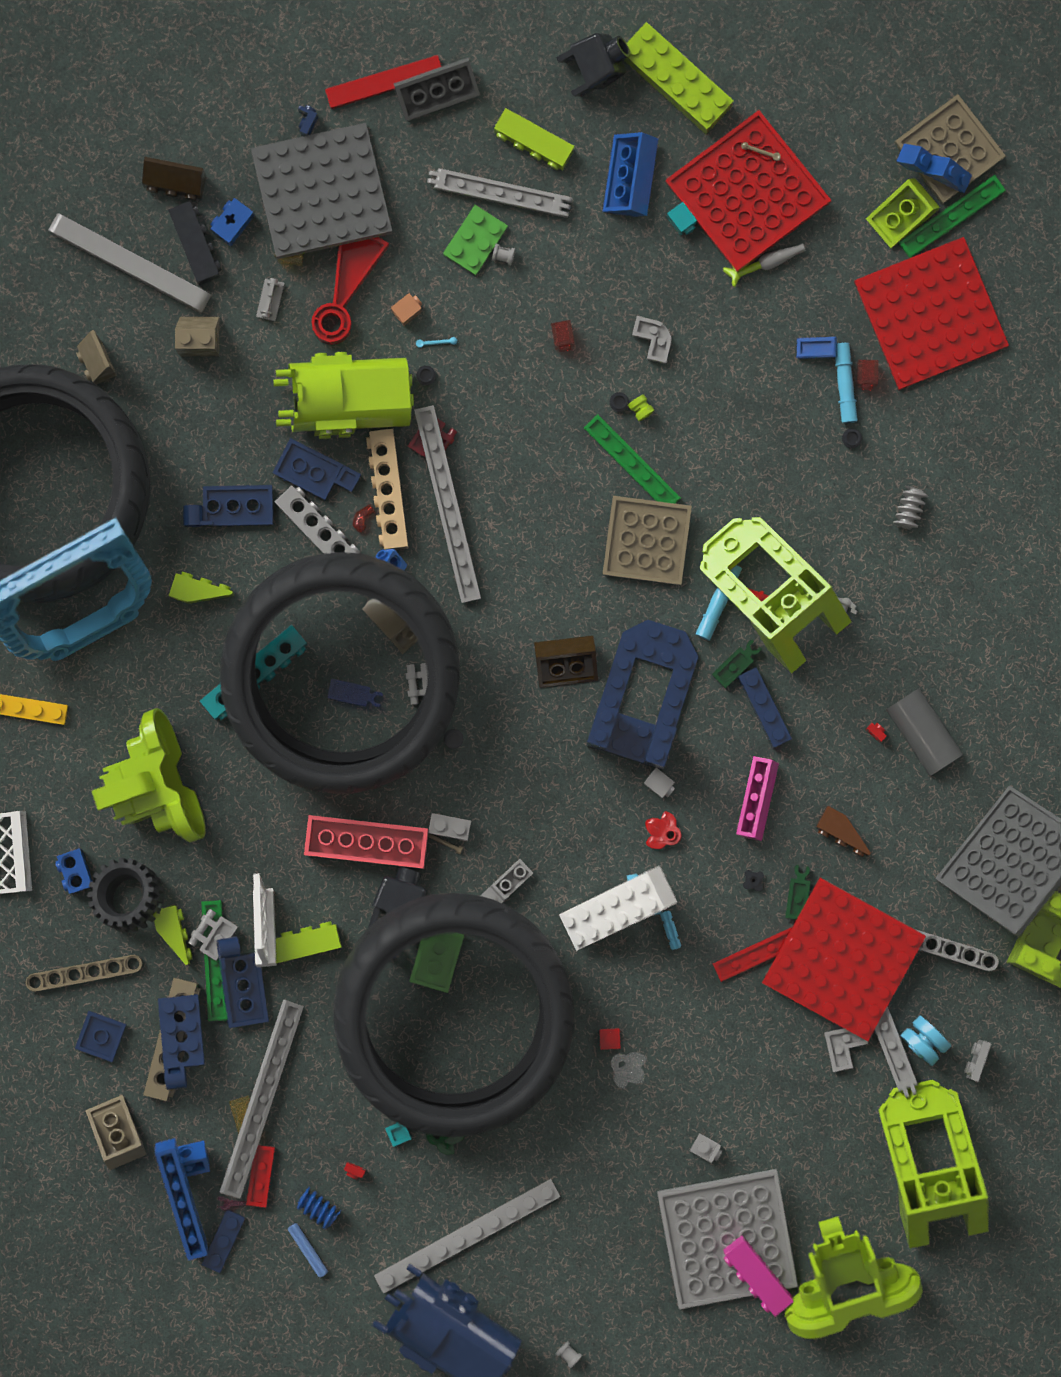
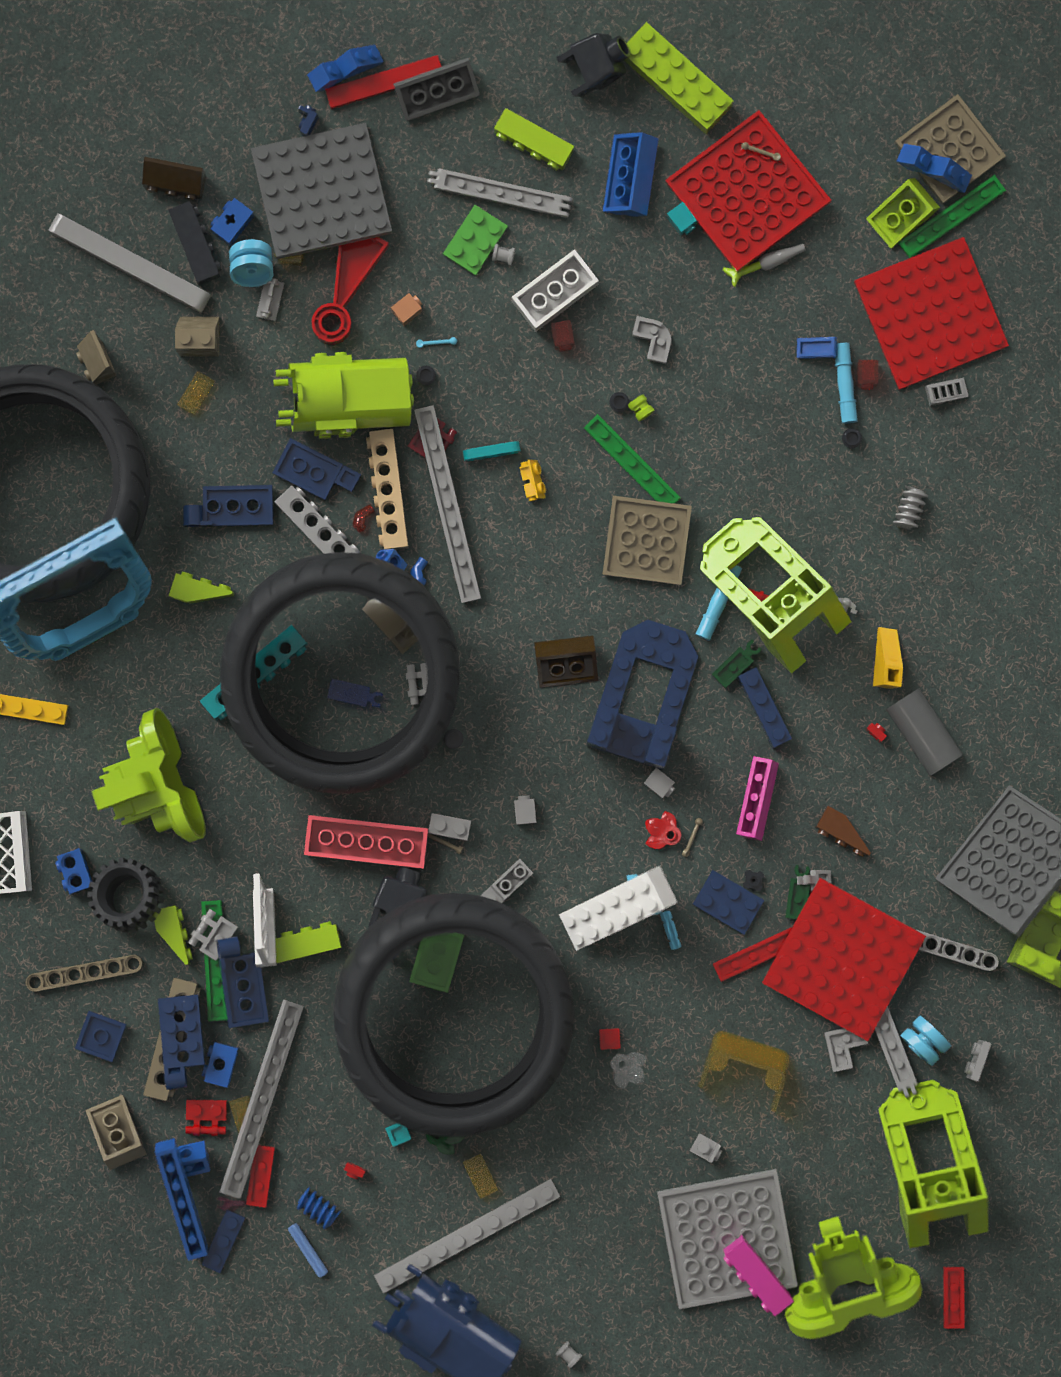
none -> clear yellow plate [177,371,215,415]
none -> red plate [185,1100,227,1137]
none -> blue brick [202,1042,239,1087]
none -> medium azure wheel [229,239,274,287]
none -> blue arch [307,45,383,92]
none -> blue arm [410,557,428,585]
none -> teal beam [463,441,521,461]
none -> clear yellow plate [463,1154,498,1199]
none -> white brick [512,249,599,332]
none -> light grey brick [514,795,536,825]
none -> yellow hinge [519,459,546,502]
none -> dark tan hinge [682,818,703,857]
none -> dark blue plate [692,870,764,935]
none -> clear yellow windscreen [697,1031,790,1112]
none -> light grey plate [797,870,831,891]
none -> yellow slope [873,627,903,689]
none -> light grey slope [925,378,969,406]
none -> red plate [943,1267,965,1328]

